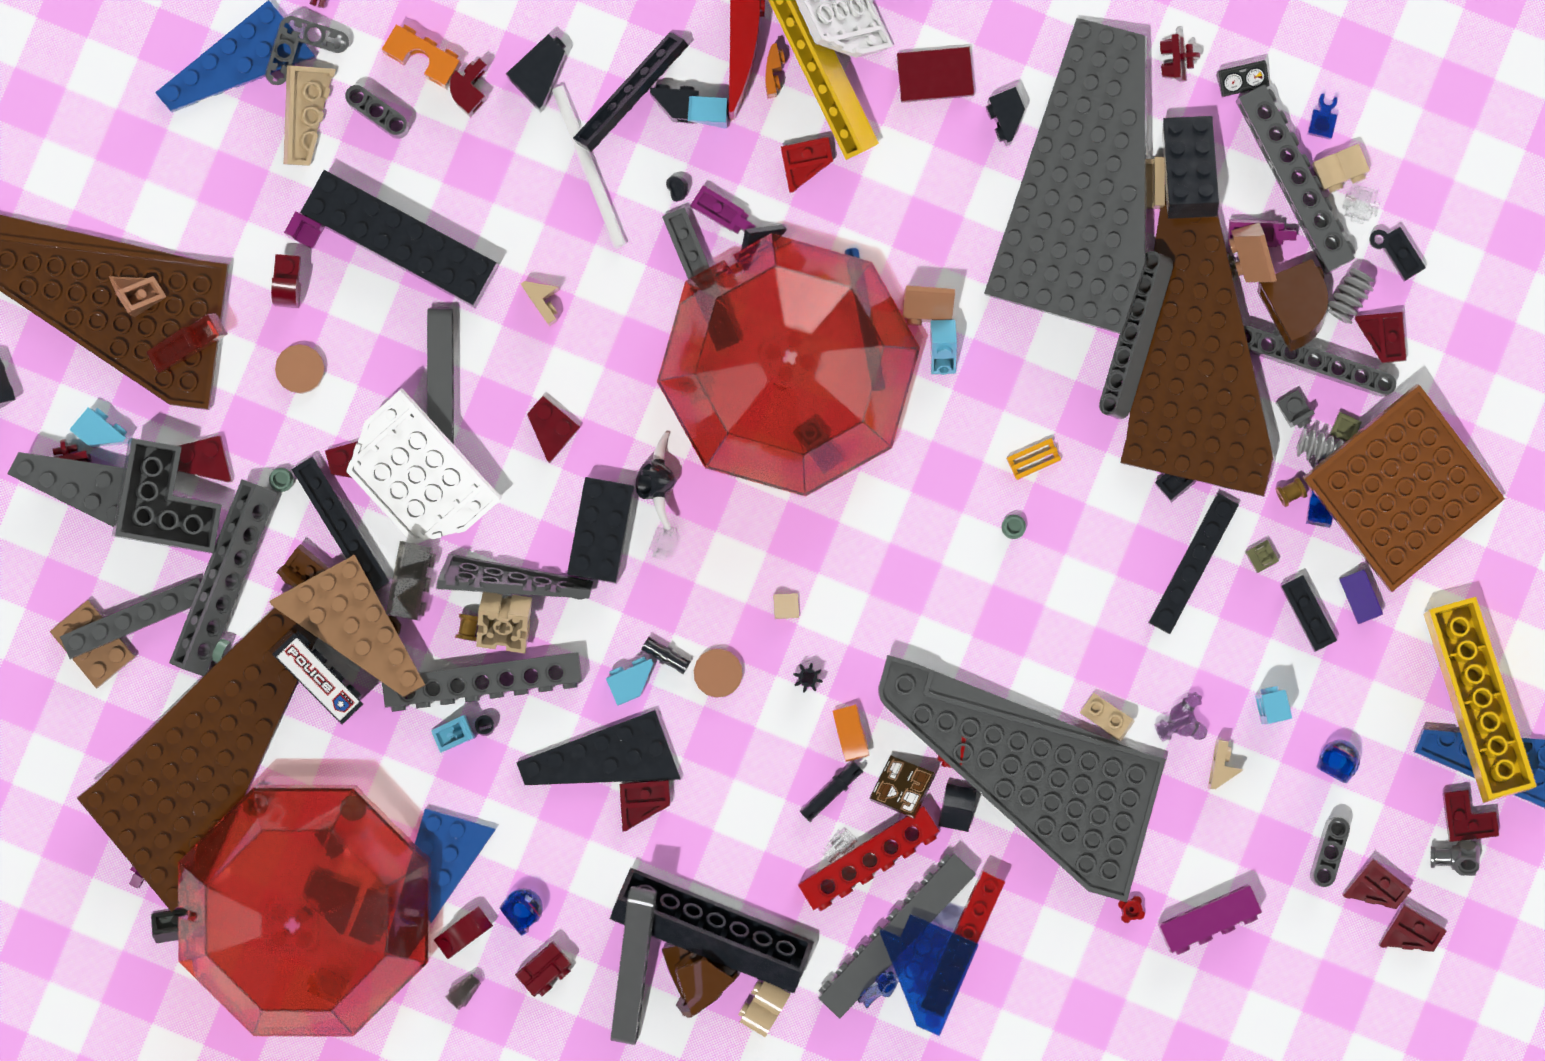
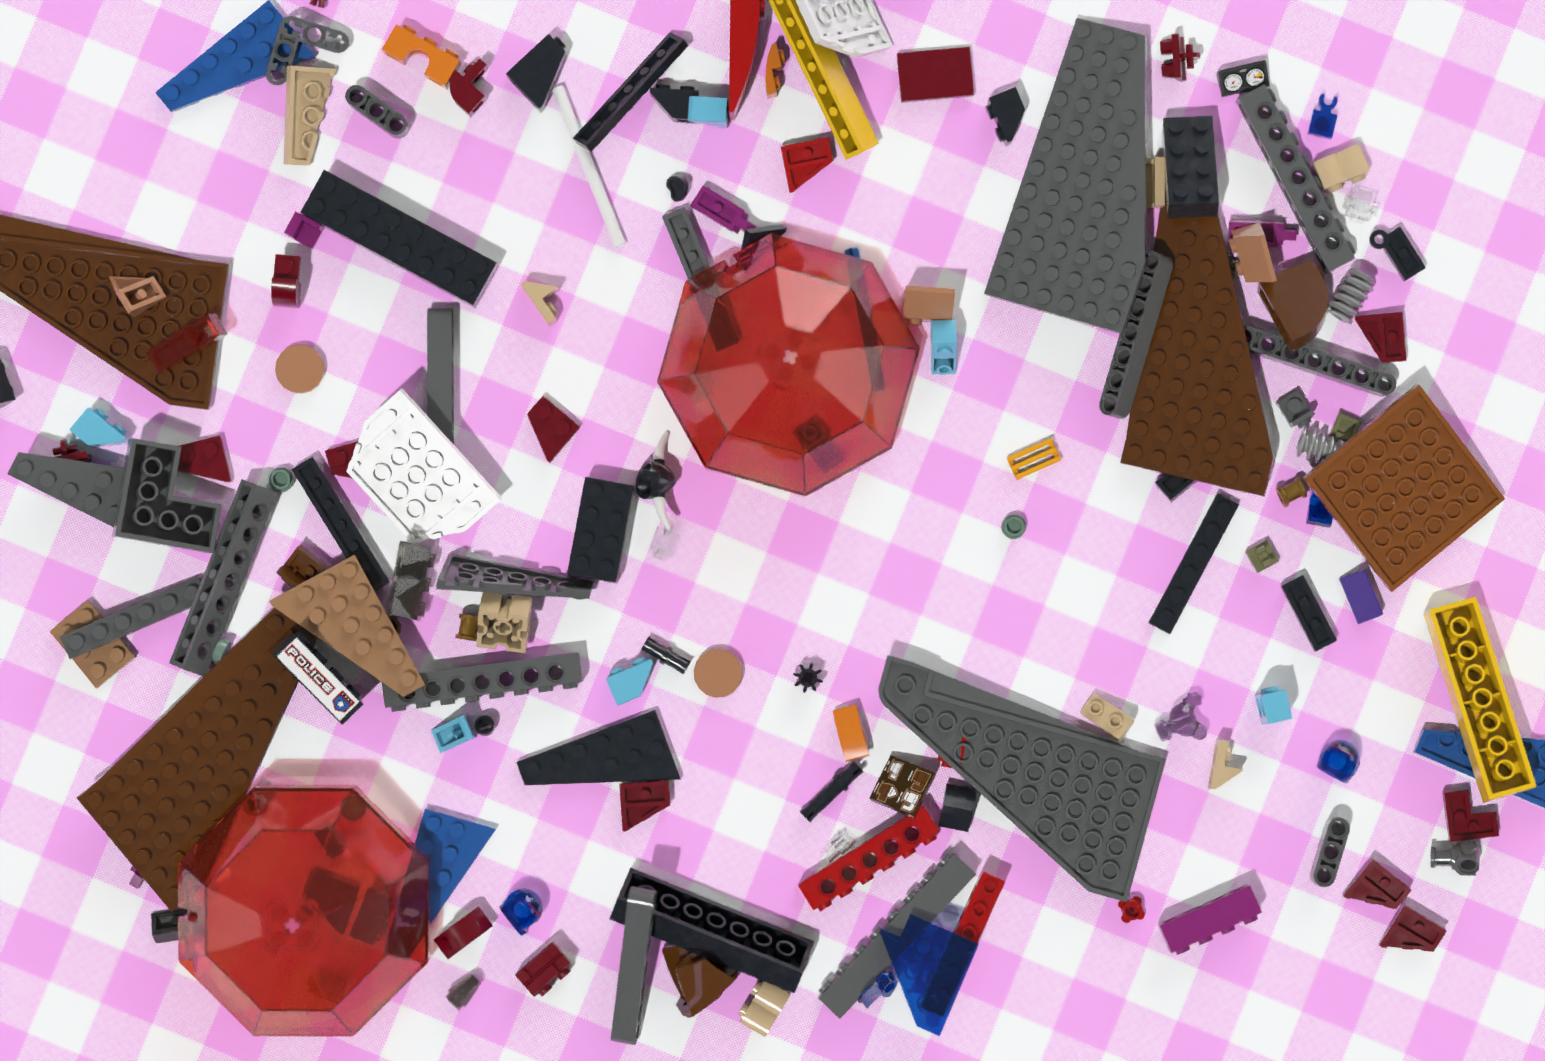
tan slope [773,593,799,619] -> none

